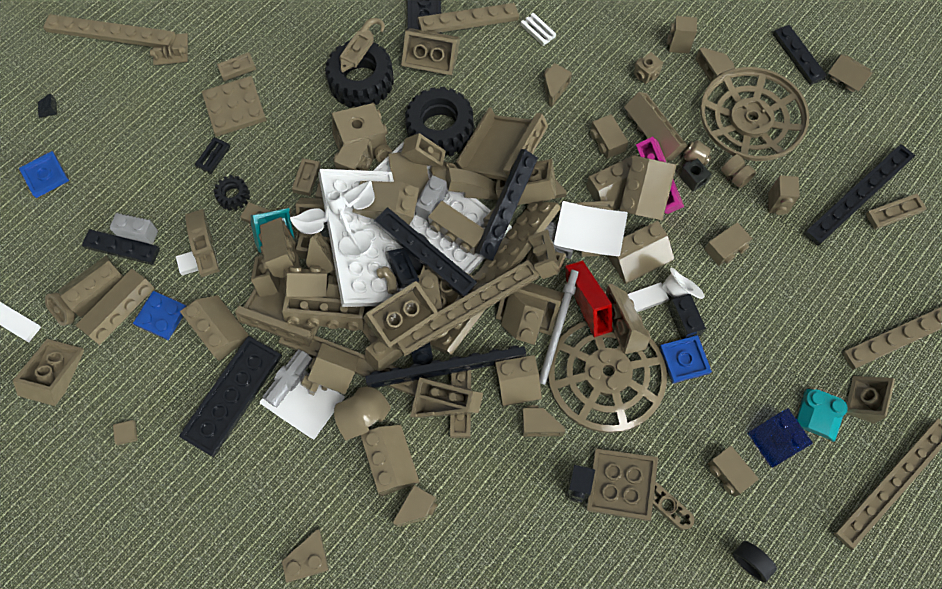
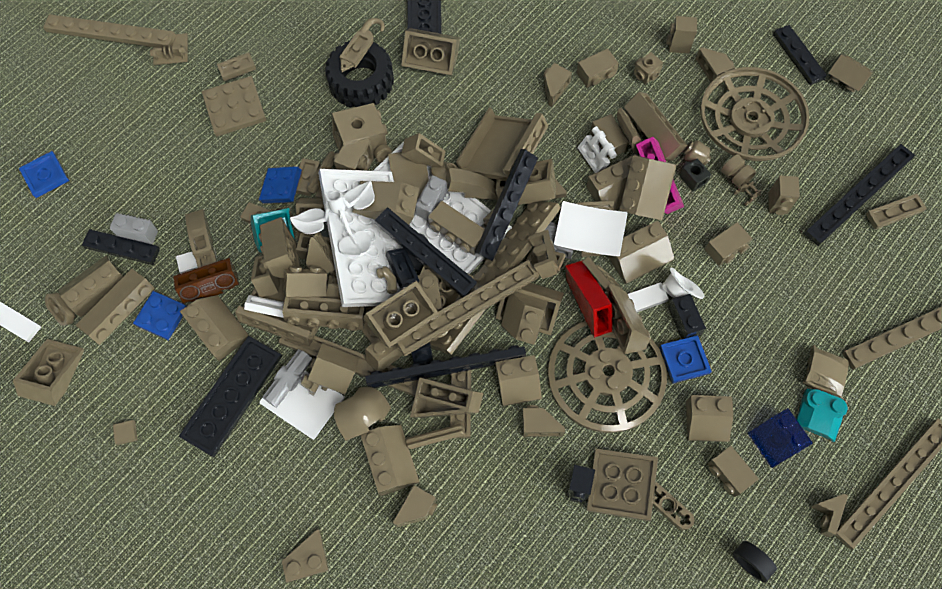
black slope [38,94,57,118] -> none
black tile [194,137,230,174] -> none
black tyre [214,175,250,211] -> none
black tyre [405,87,474,157] -> none
dark tan plate [418,3,519,33] -> none
white tile [521,13,556,46] -> none
light grey bar [539,270,579,385] -> none
dark tan slope [846,376,895,424] -> none
none -> reddish brown piece [173,258,239,303]
none -> white tile [244,295,284,318]
none -> blue plate [259,166,302,203]
none -> dark tan axle [306,151,336,194]
none -> dark tan axle [406,424,465,449]
none -> dark tan brick [576,49,619,88]
none -> white plate [577,126,617,173]
none -> dark tan wing [582,256,623,290]
none -> dark tan slope [617,108,642,156]
none -> dark tan slope [686,395,734,442]
none -> dark tan piece [734,181,762,206]
none -> dark tan slope [803,345,849,398]
none -> dark tan slope [811,494,848,537]

